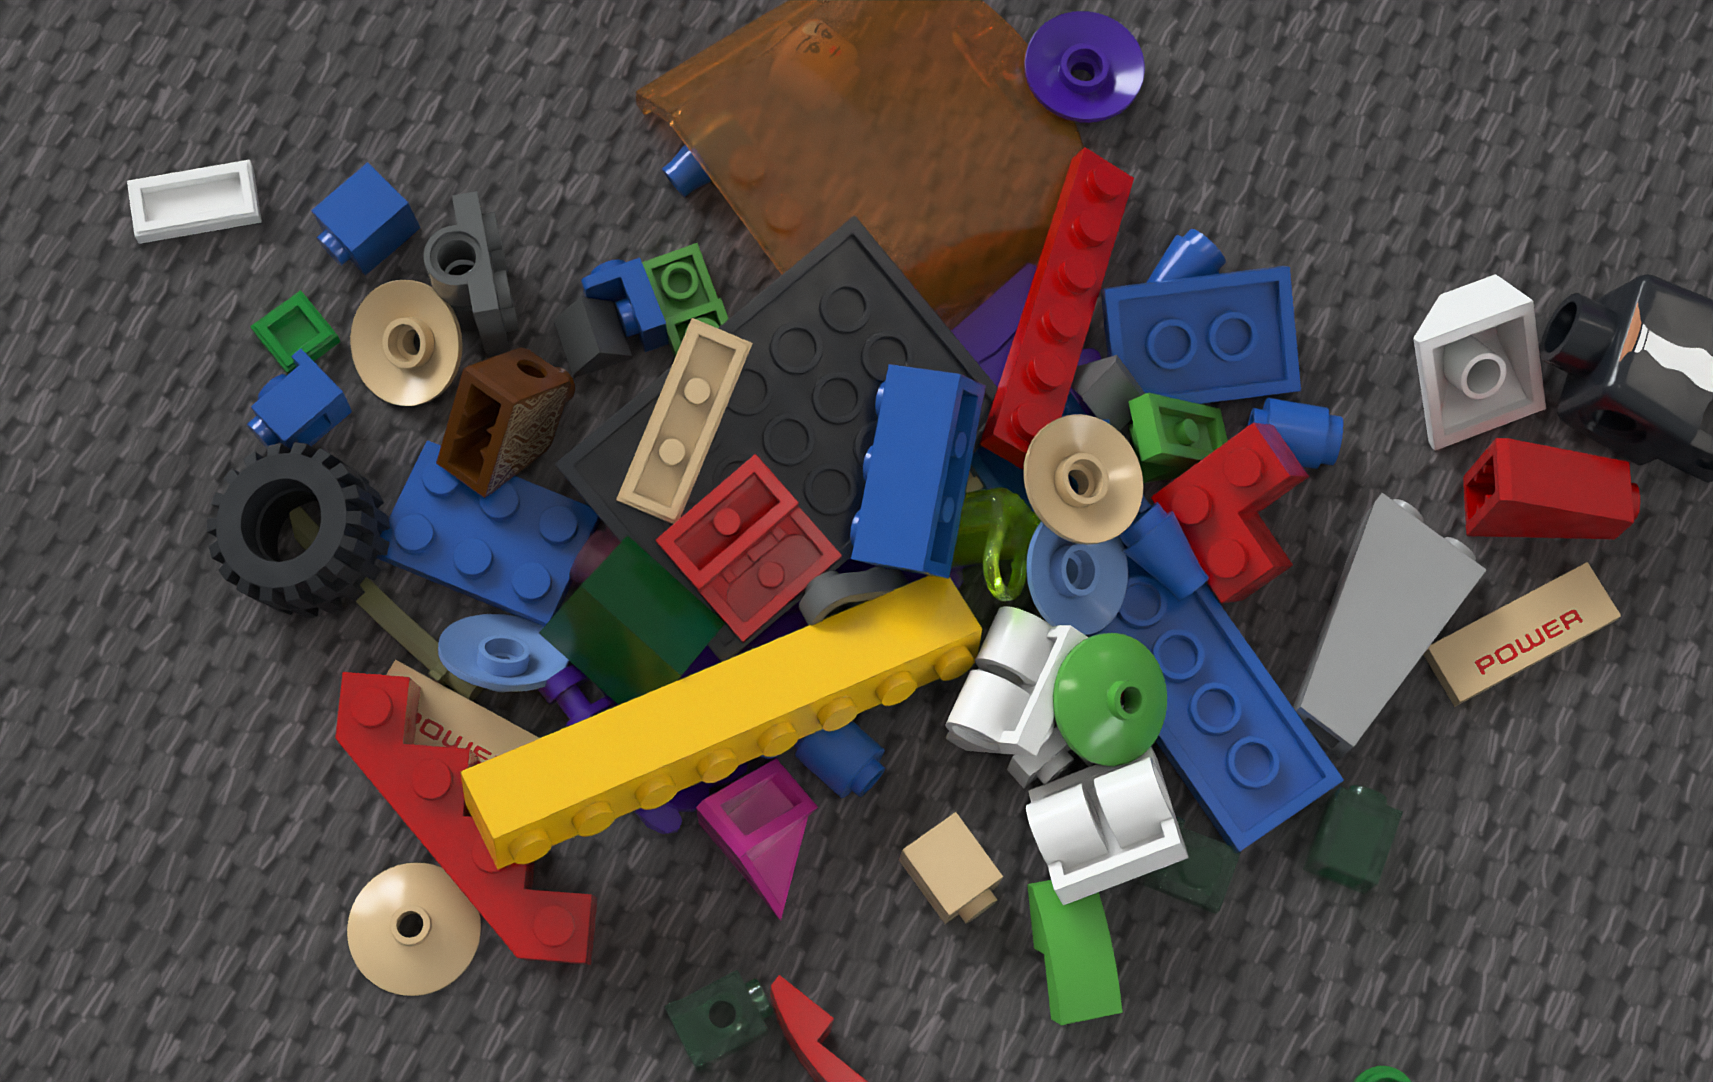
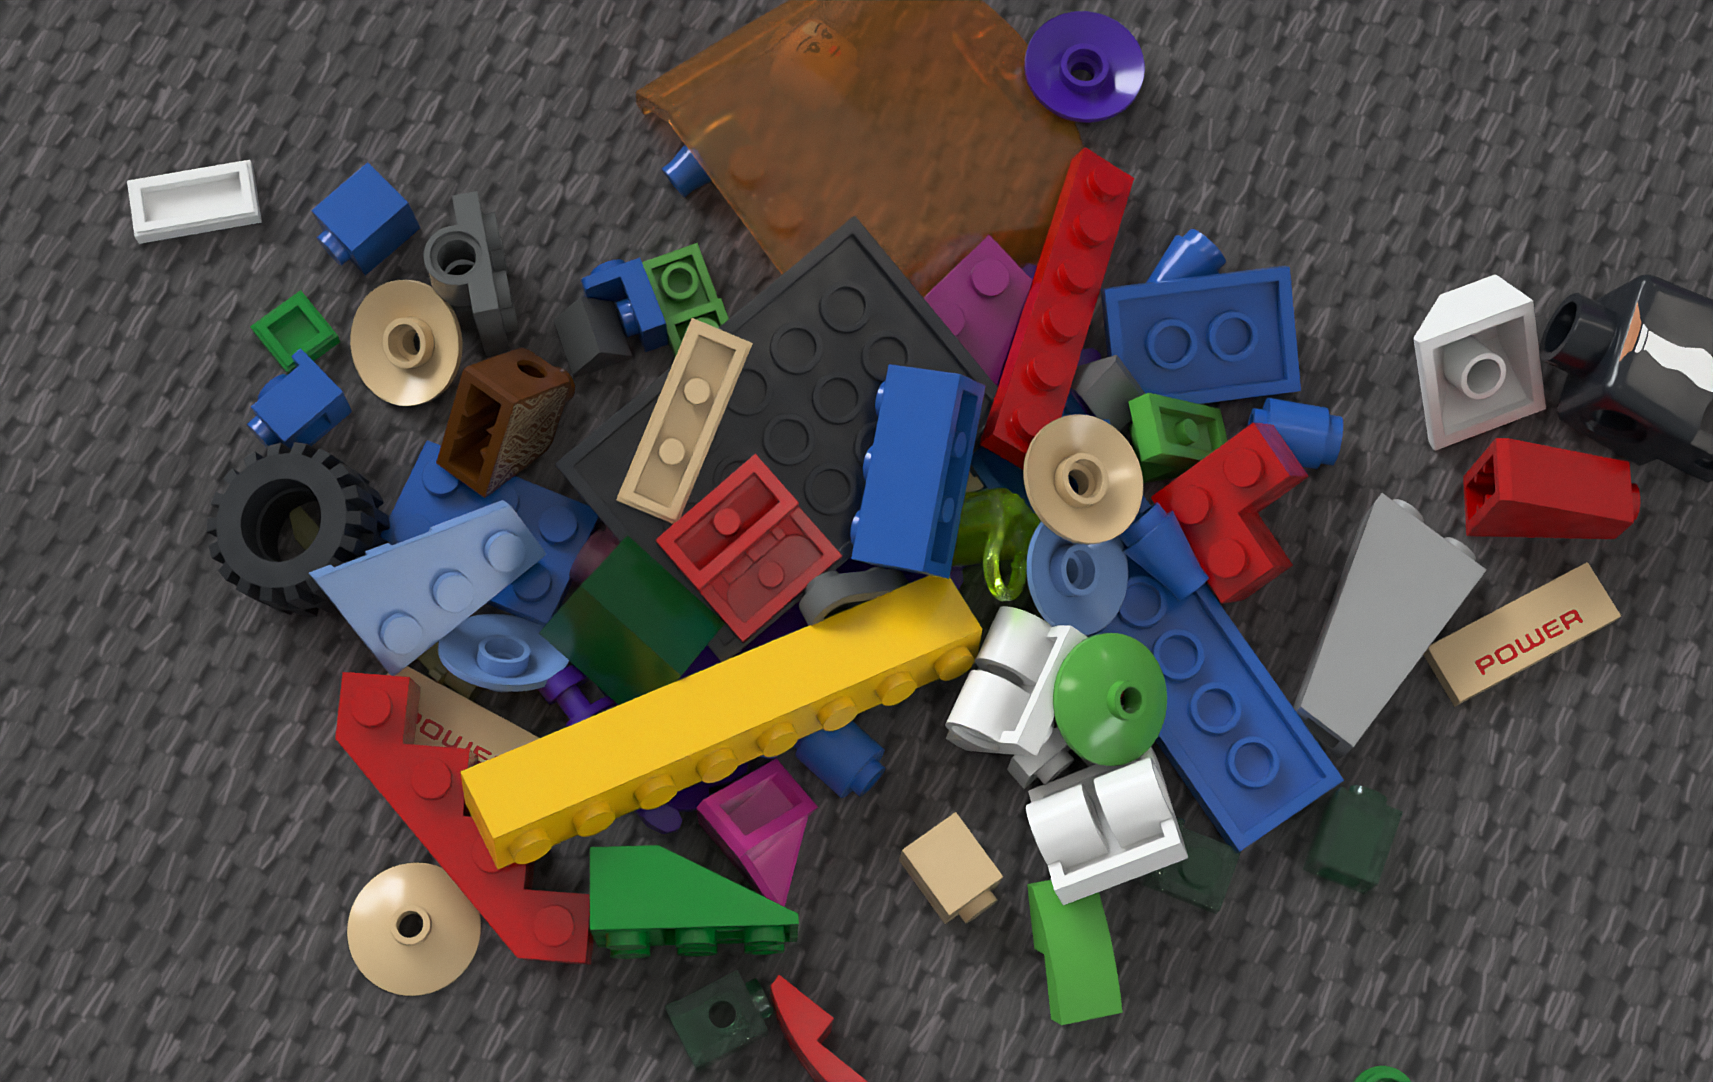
none -> medium blue wing [309,500,547,676]
none -> green slope [590,845,799,959]
none -> magenta wing [924,235,1032,386]

